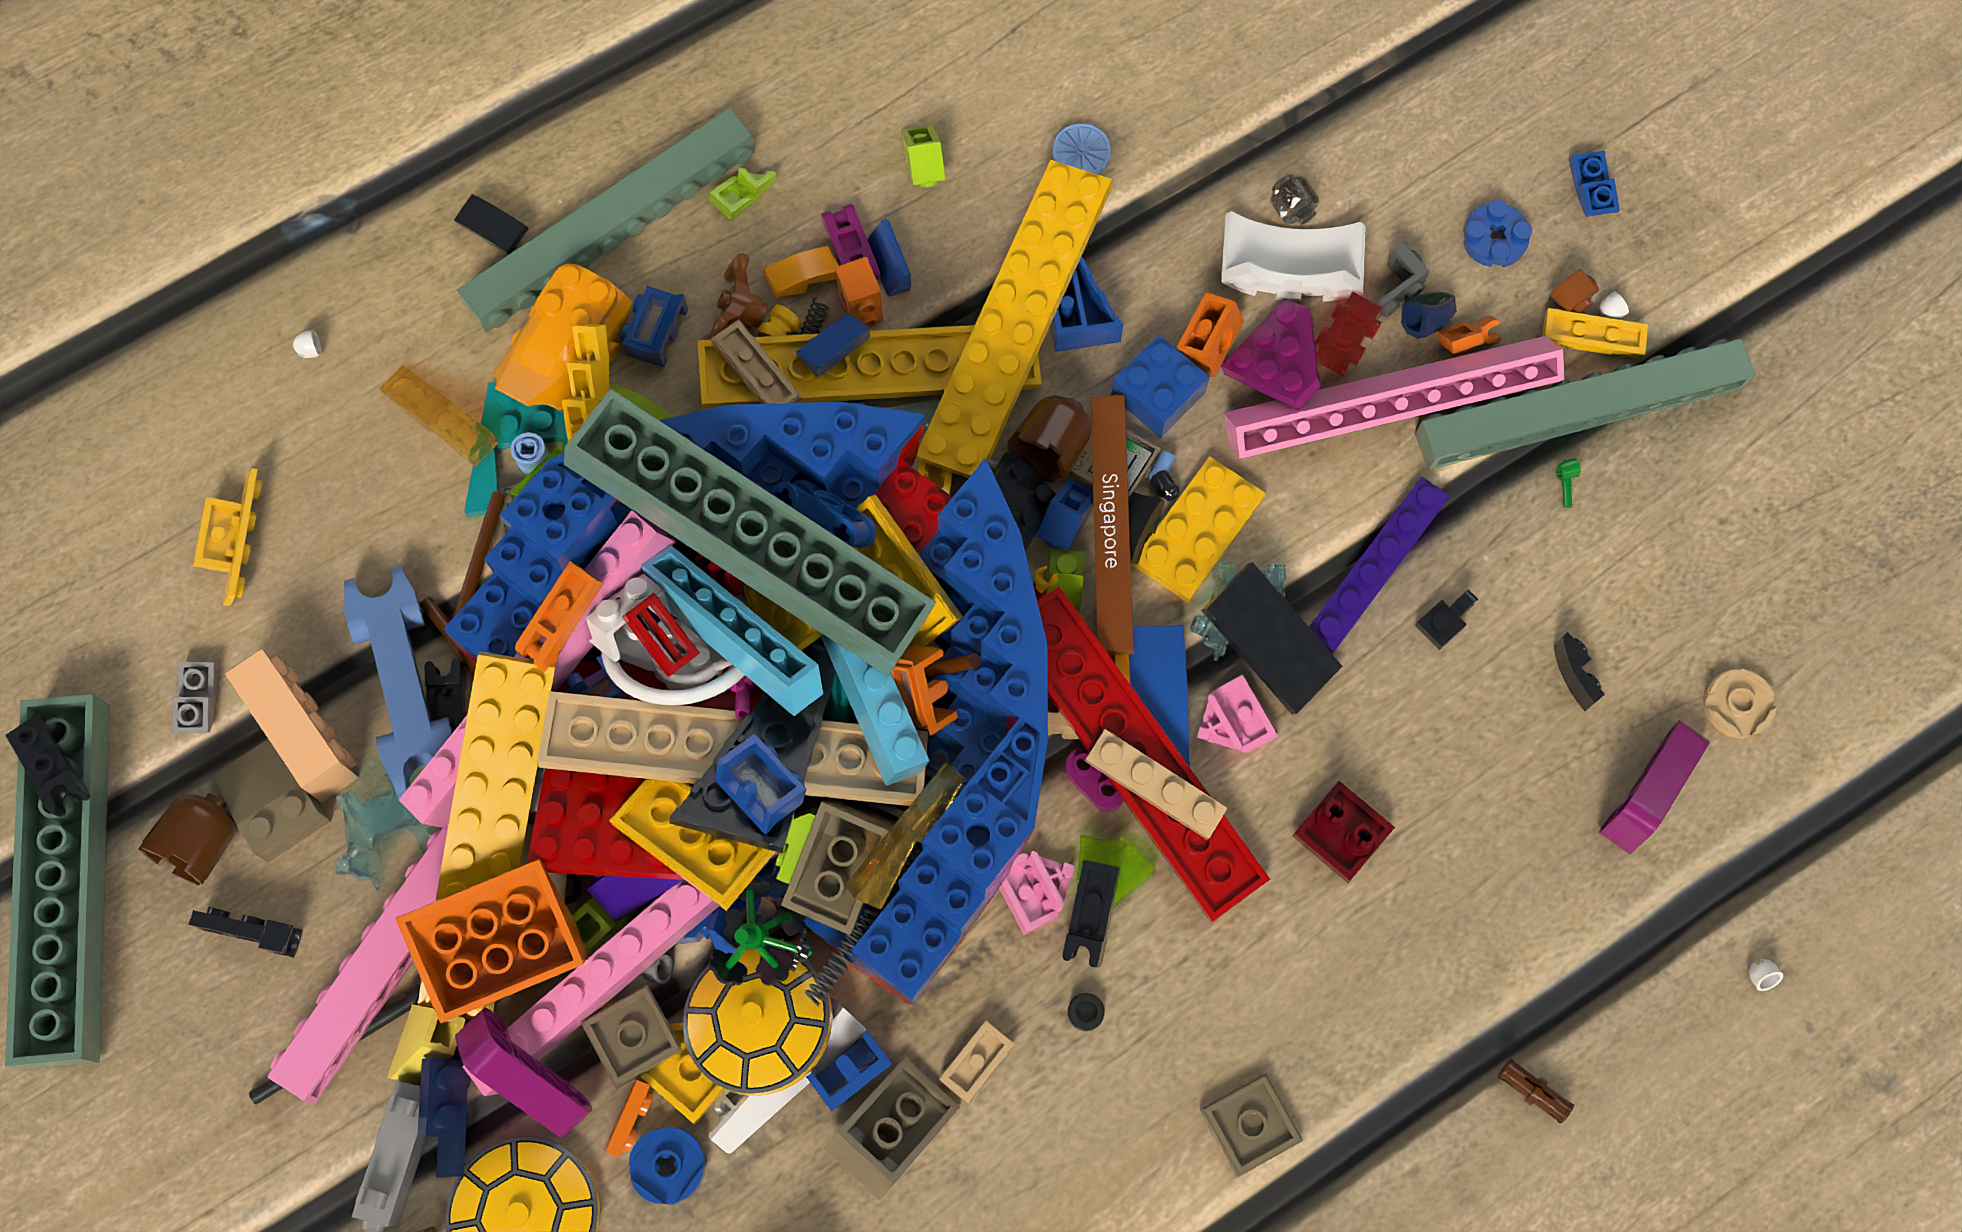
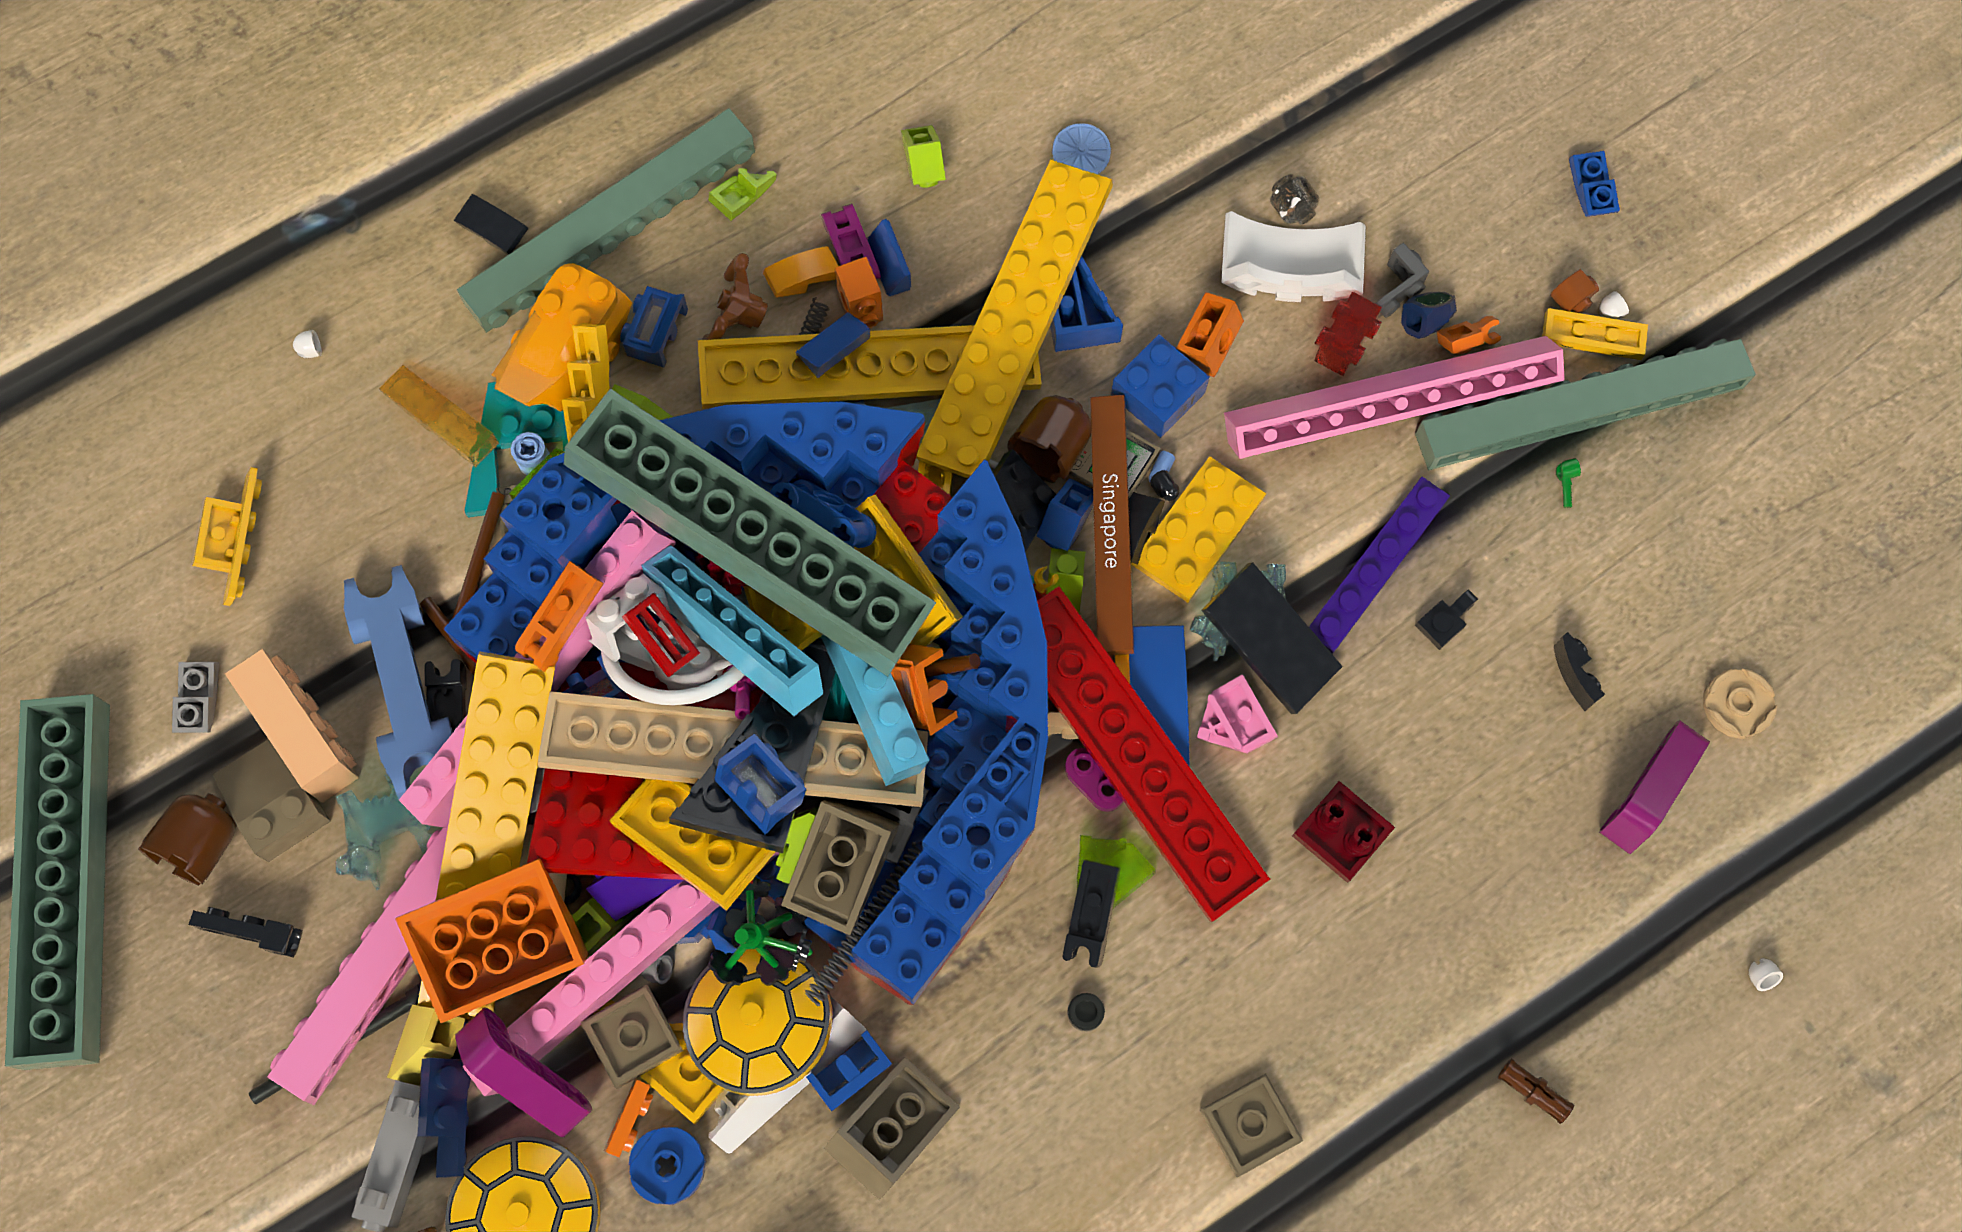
black plate [5,714,90,817] -> none
tan tile [711,320,802,404] -> none
yellow wheel [756,304,802,337] -> none
clear yellow slope [845,762,964,909] -> none
tan plate [939,1021,1015,1104] -> none
bright pink slope [999,851,1075,935] -> none
tan plate [1084,729,1227,840] -> none
magenta plate [1221,299,1321,410] -> none
blue plate [1463,200,1532,267] -> none

